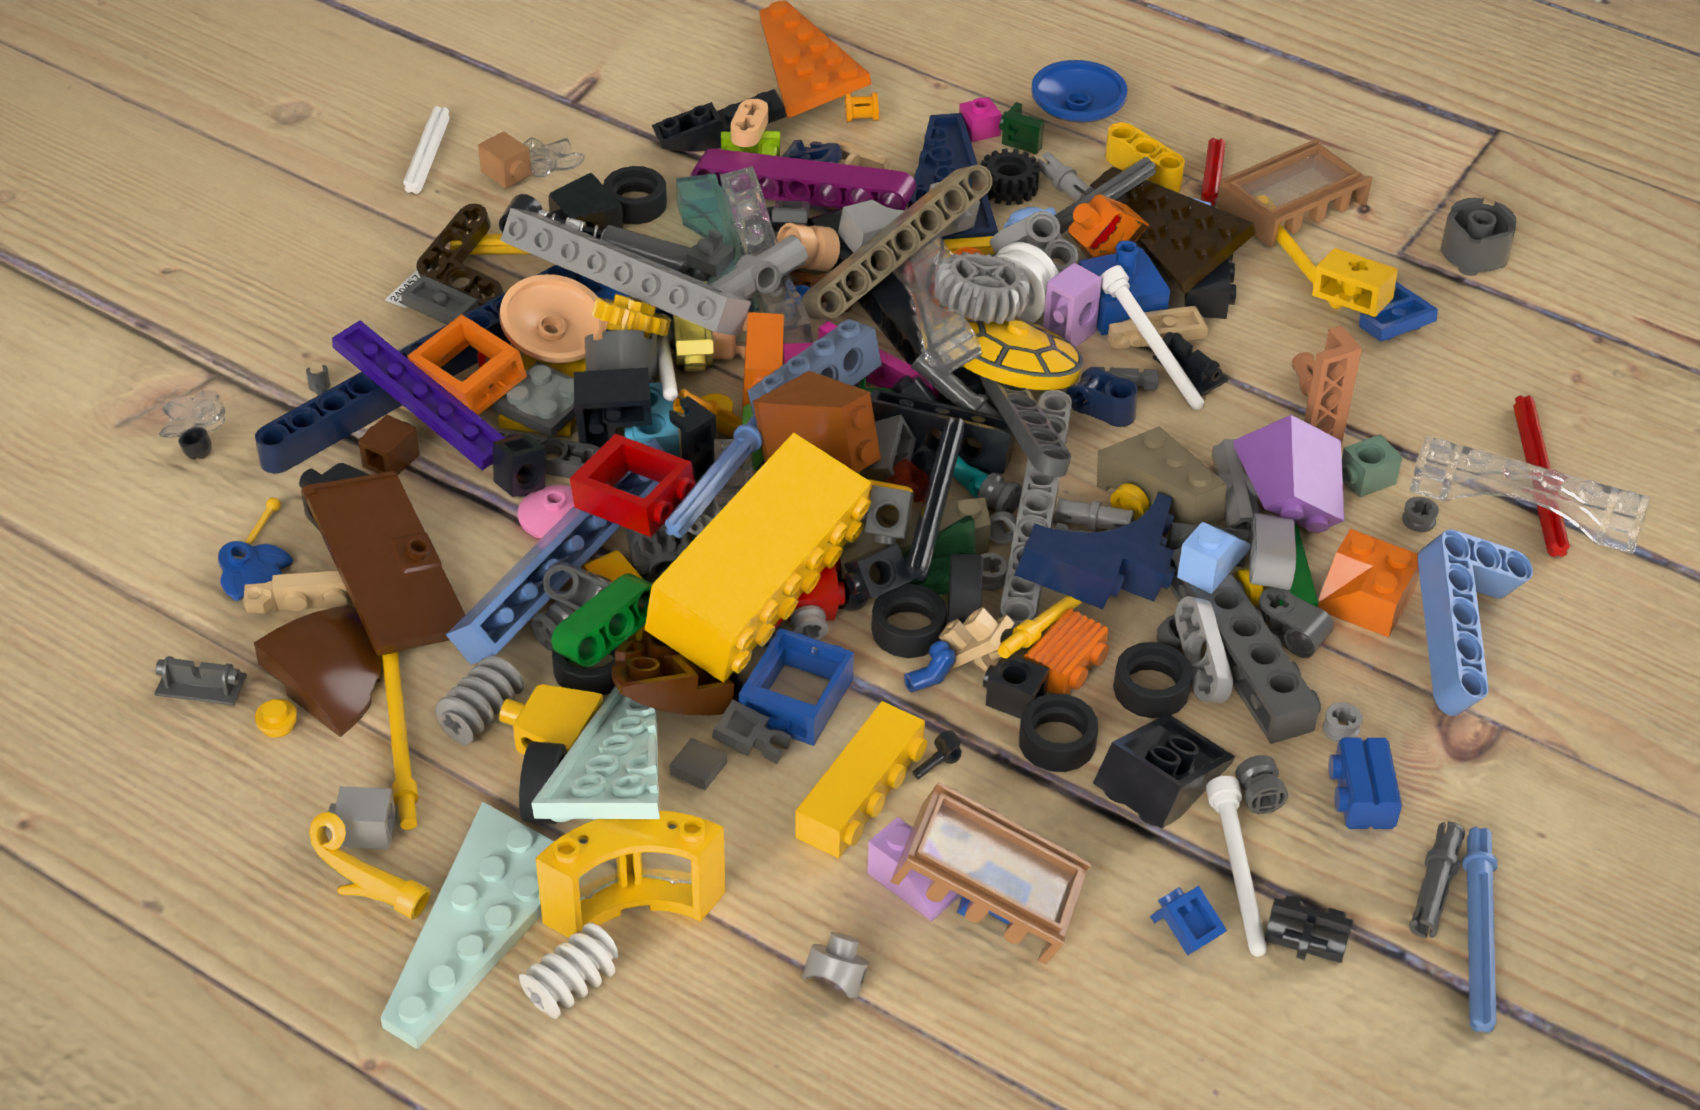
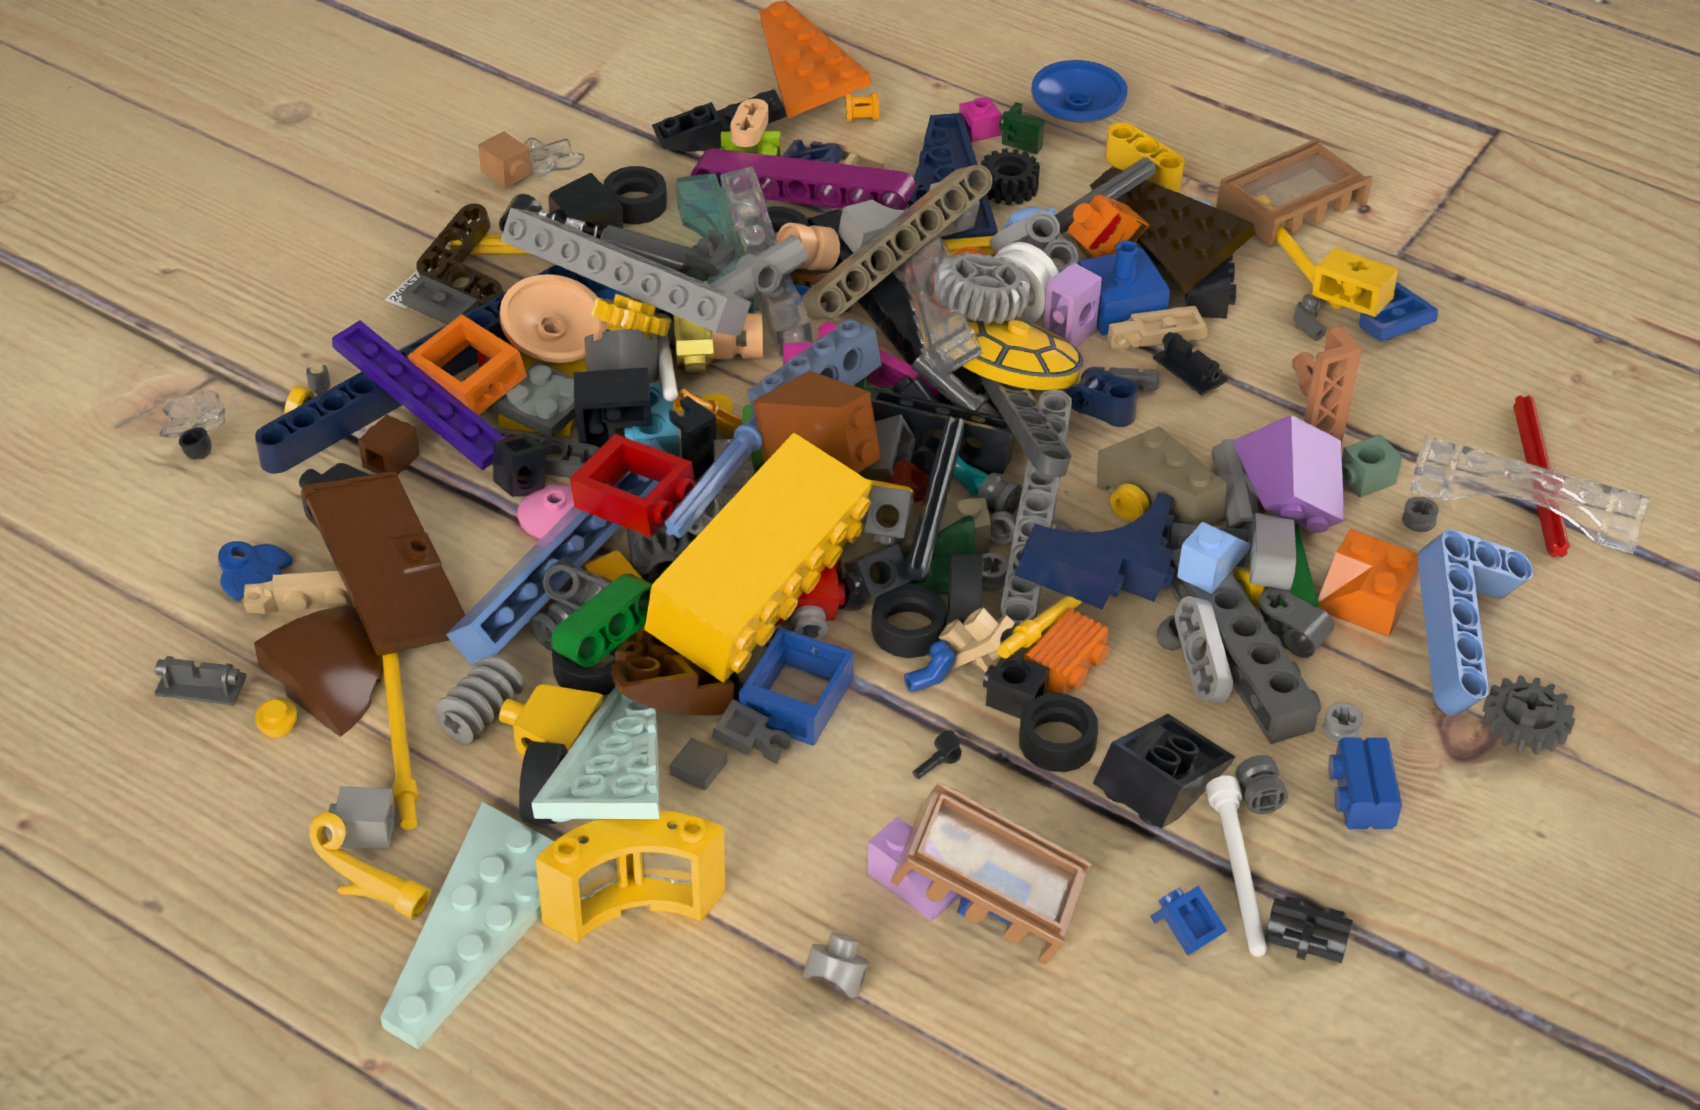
yellow hinge [240,497,281,558] -> none
white axle [403,106,450,194] -> none
white piece [519,923,618,1019] -> none
orange window [742,312,784,416] -> none
dark grey tile [772,200,810,223] -> none
yellow brick [795,701,927,858] -> none
light grey pin [1037,152,1094,201] -> none
light grey pin [1055,498,1135,531] -> none
white piece [1100,265,1204,410] -> none
black tyre [1113,642,1193,718] -> none
red axle [1201,137,1226,206] -> none
dark grey pin [1409,821,1465,938] -> none
dark grey brick [1440,198,1516,276] -> none
medium blue axle [1462,827,1498,1033] -> none
none -> yellow tile [284,385,314,414]
none -> dark grey arm [1293,294,1327,341]
none -> dark grey gear [1482,675,1575,755]

